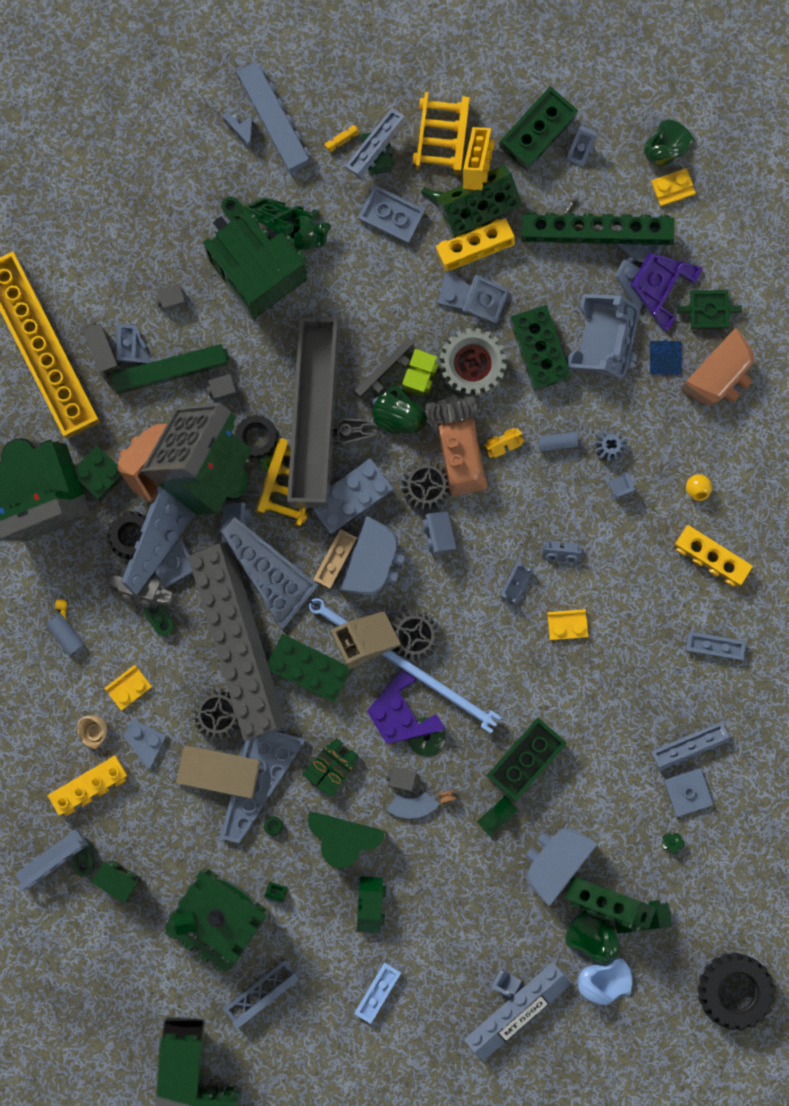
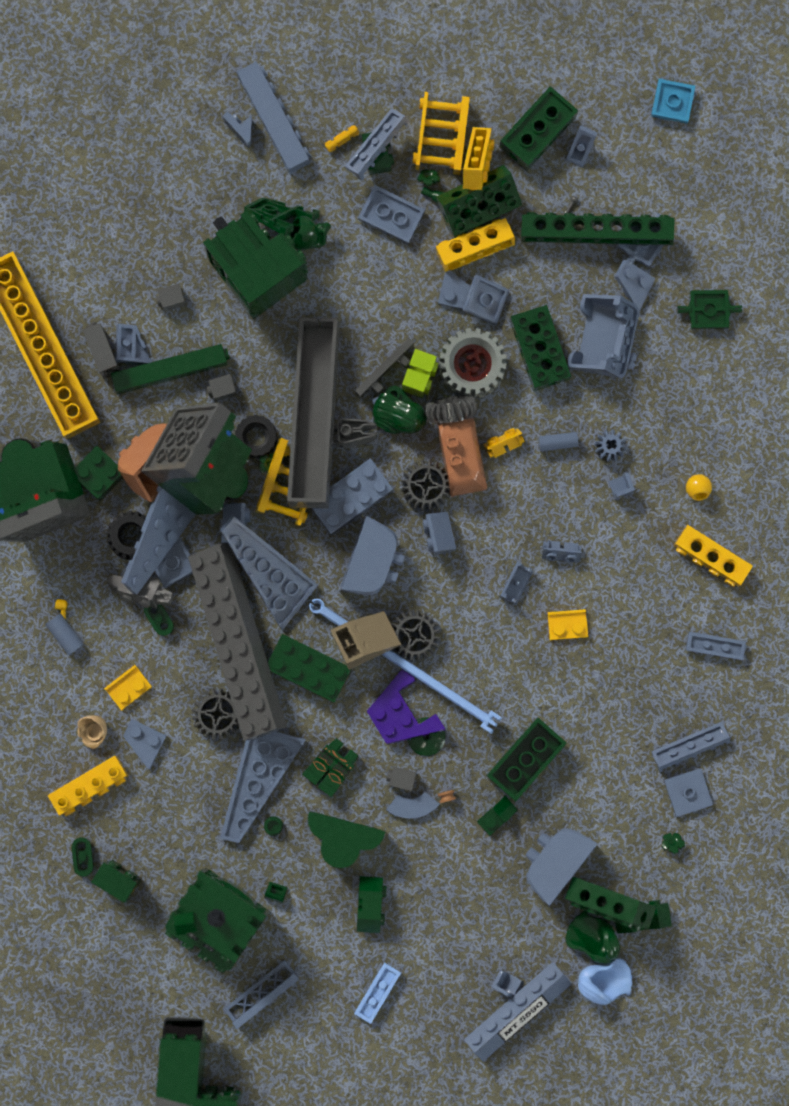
sand blue fence [15,829,89,891] -> none
dark tan slope [176,745,261,799] -> none
dark green plate [221,196,244,222] -> none
tan plate [313,529,357,589] -> none
dark purple wing [631,254,703,332] -> none
dark green piece [644,119,696,166] -> none
clear blue piece [650,339,681,376] -> none
yellow plate [651,168,696,207] -> none
nougat hips [681,328,755,406] -> none
black tyre [697,953,776,1031] -> none
none -> dark green plant [417,169,440,187]
none -> dark azure plate [651,79,696,124]

